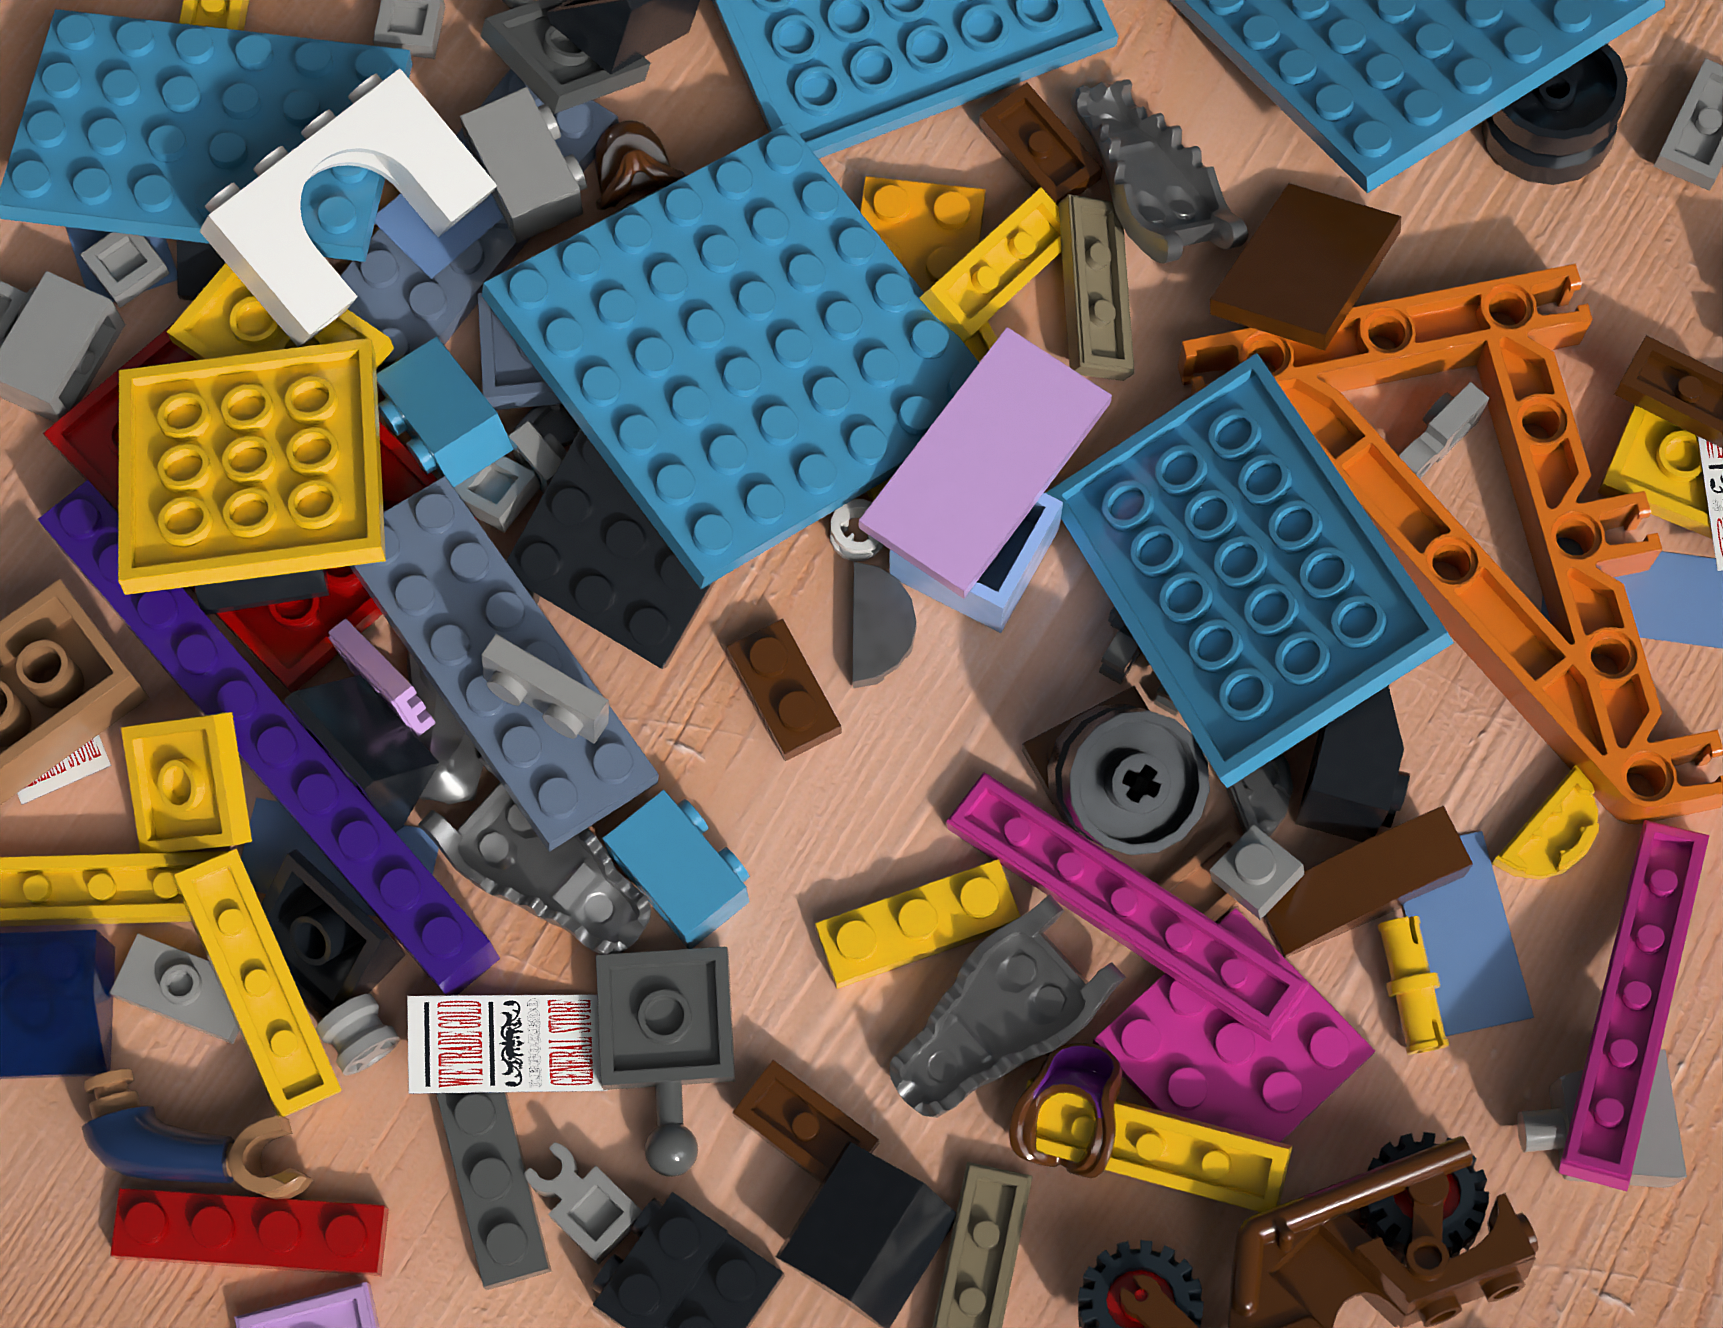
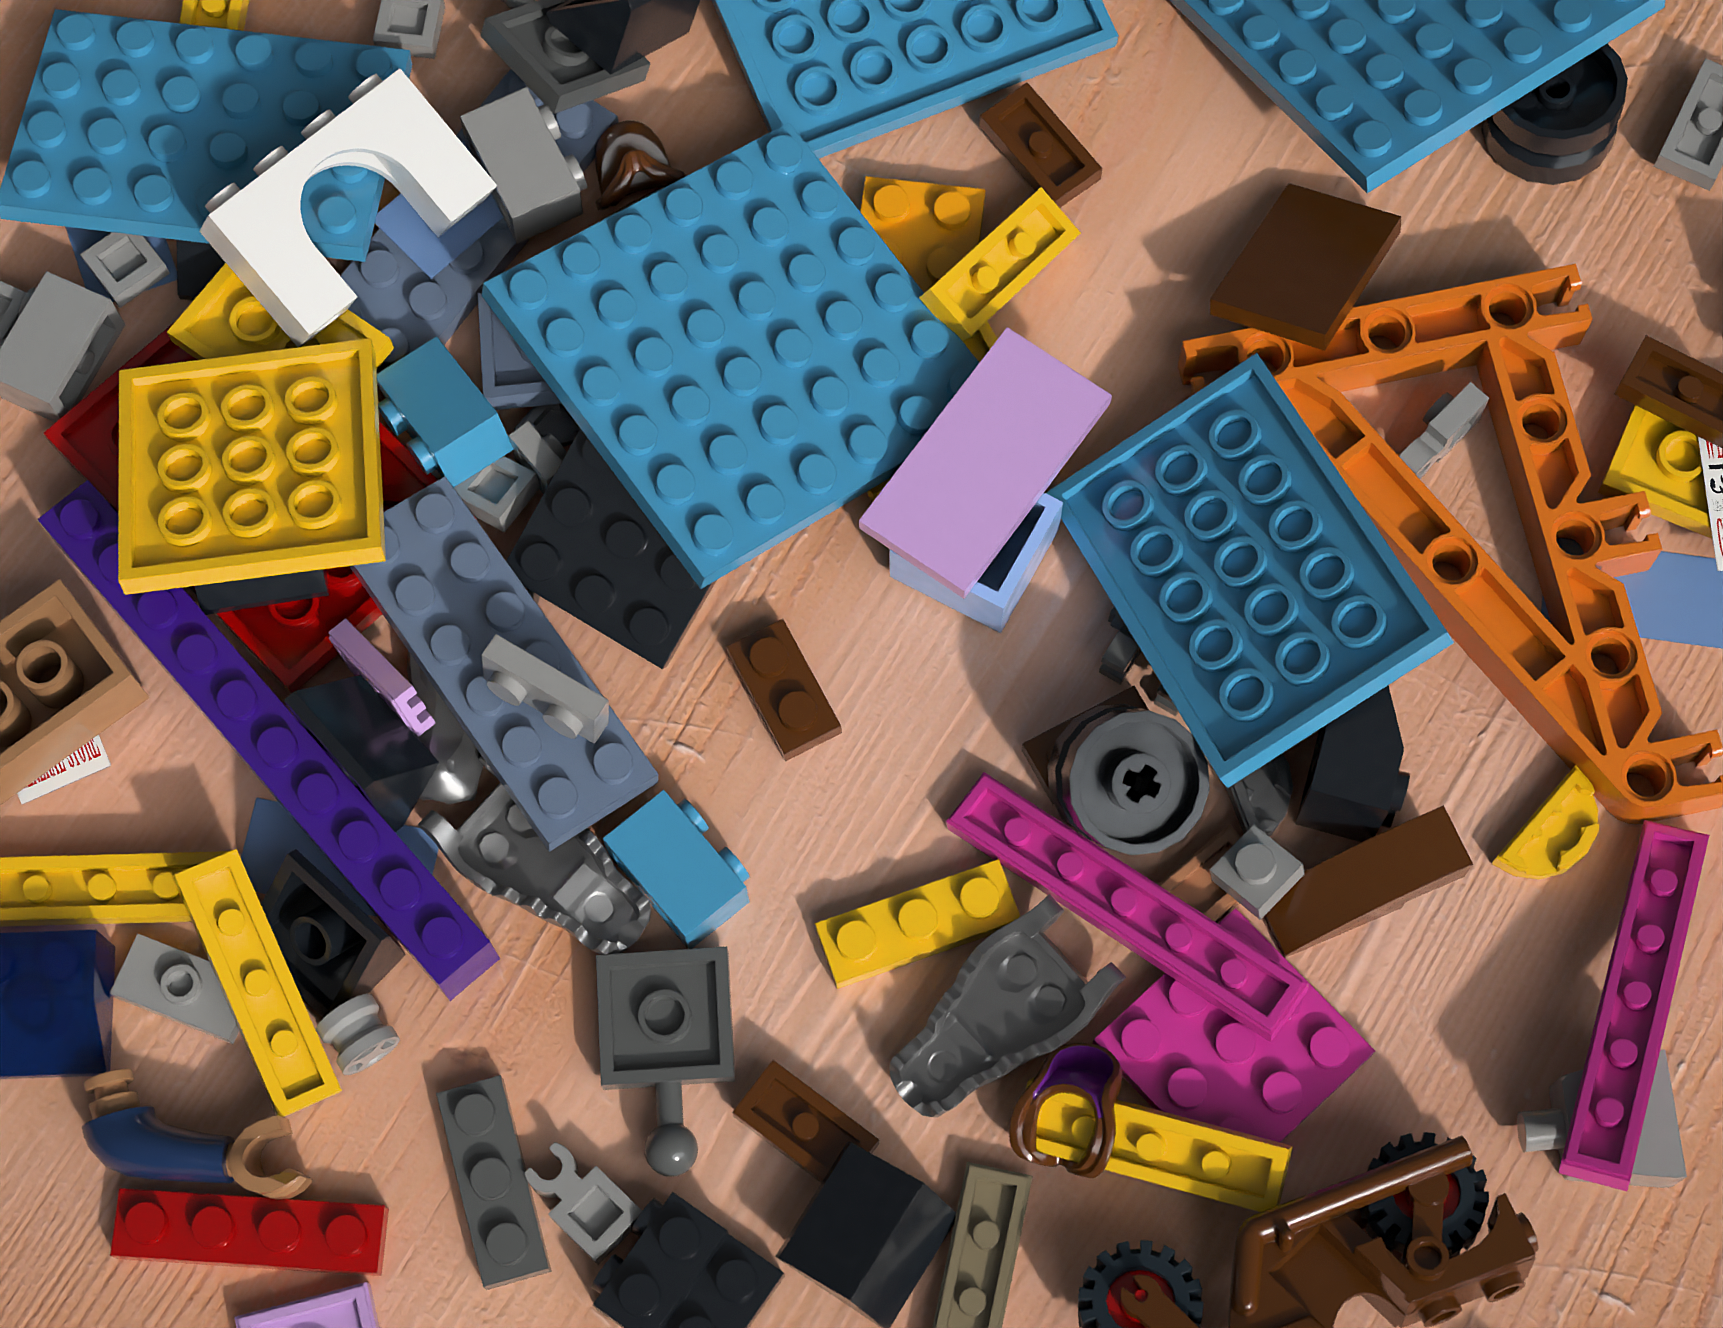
yellow plate [121,712,252,853] -> none
white sticker [407,995,608,1094] -> none
white bush [830,499,883,561] -> none
flat silver tile [853,562,917,689] -> none
dark tan tile [1058,195,1135,381] -> none
flat silver animal [1071,79,1249,264] -> none
yellow pin [1377,916,1449,1055] -> none
medium blue sticker [1403,831,1534,1036] -> none

